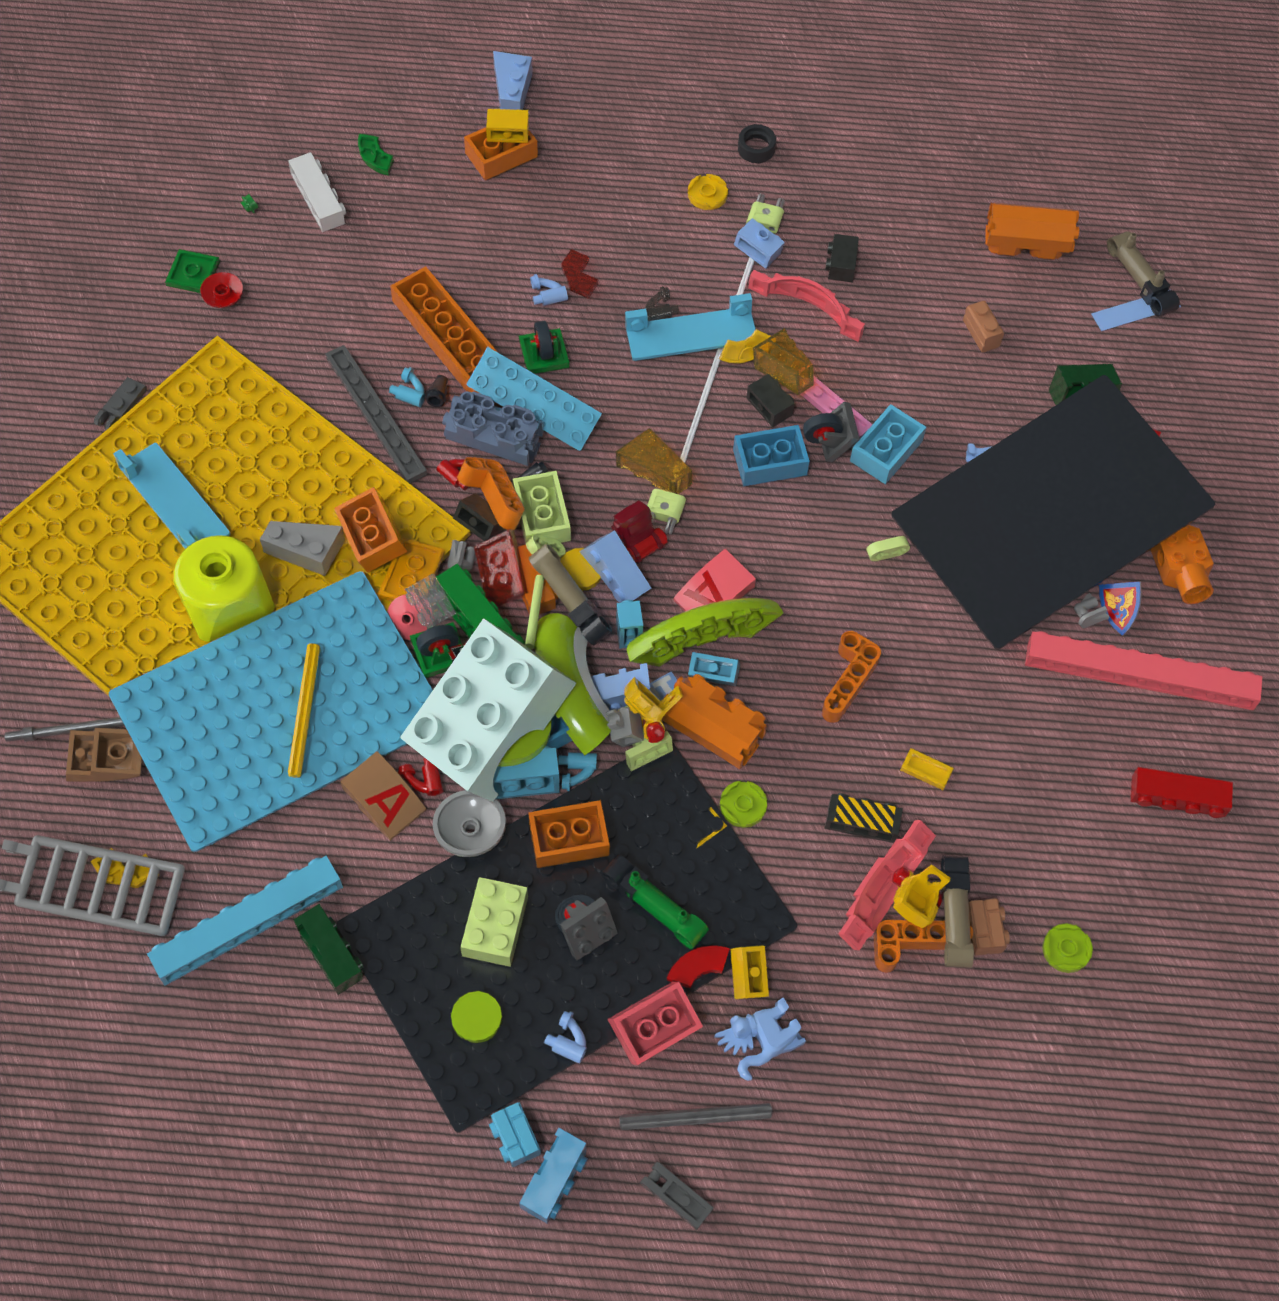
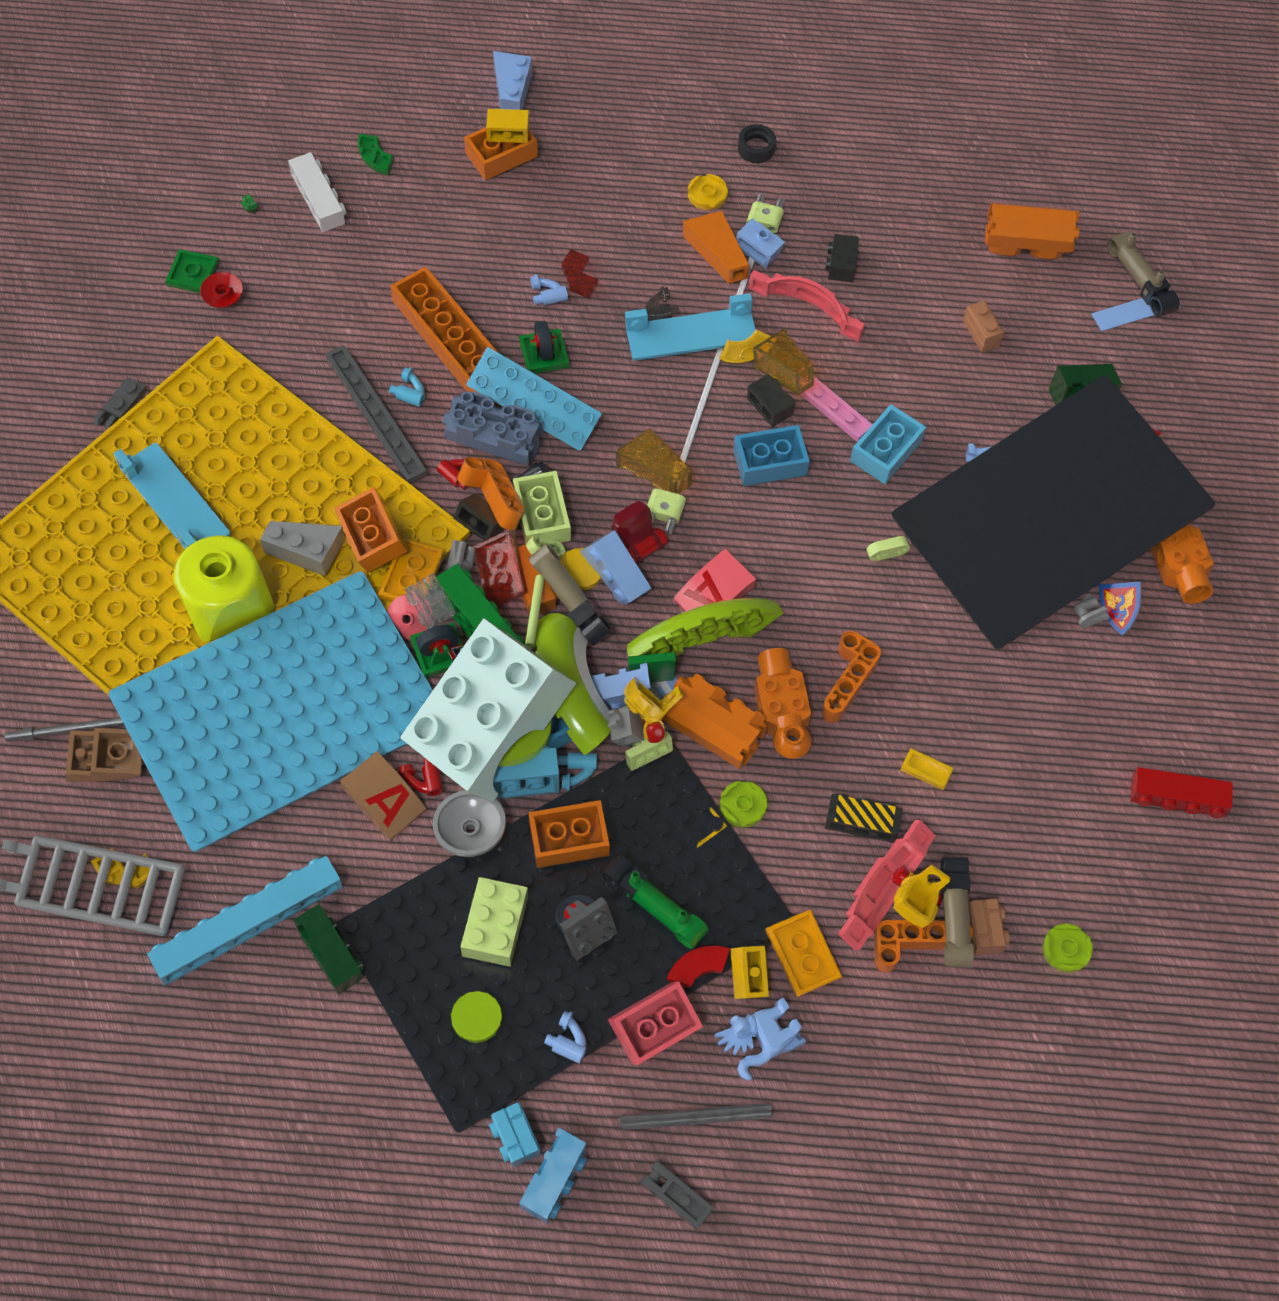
yellow axle [288,643,320,778] -> none
black cone [425,375,448,407] -> none
medium azure brick [616,600,643,649] -> none
medium azure brick [688,652,740,686] -> none
plate [803,402,859,462] -> none
coral brick [1025,631,1262,710] -> none
none -> green tile [627,652,676,683]
none -> orange slope [683,210,749,284]
none -> orange brick [754,648,811,759]
none -> light orange tile [765,909,842,998]

